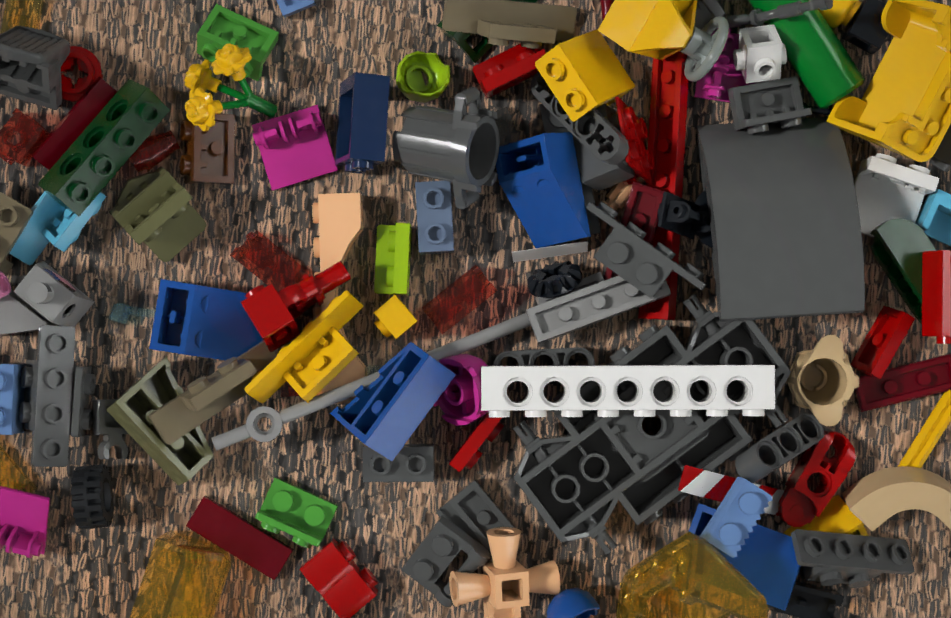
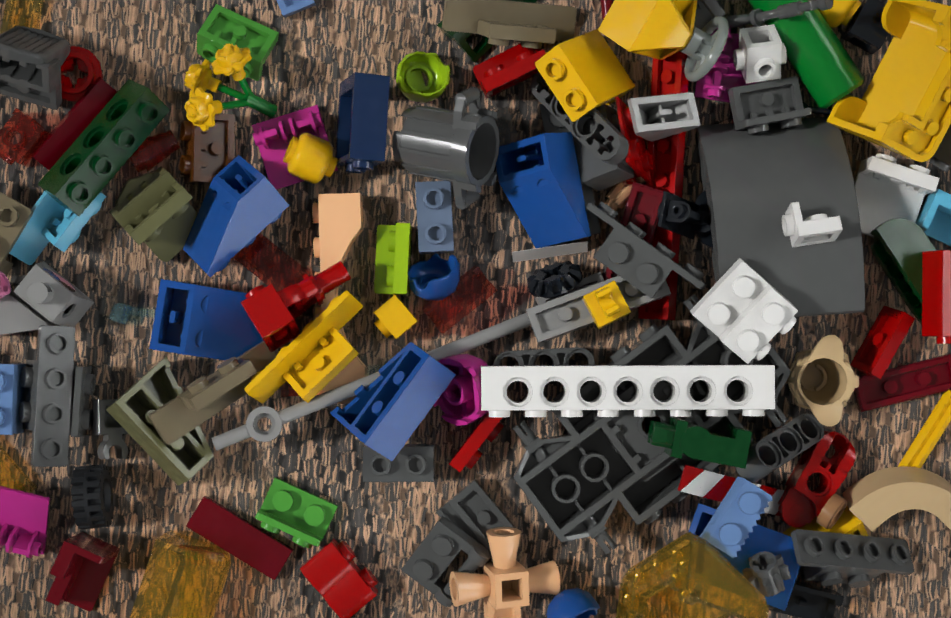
none -> dark red panel [45,532,120,611]
none -> blue slope [183,155,290,278]
none -> yellow head [283,132,338,184]
none -> blue hair [408,253,460,301]
none -> yellow tile [582,280,631,330]
none -> light grey slope [627,92,701,142]
none -> dark green hips [647,417,752,469]
none -> white plate [690,258,798,364]
none -> dark grey gear [742,551,791,597]
none -> white bracket [782,202,843,248]
none -> medium nougat tile [816,493,847,530]

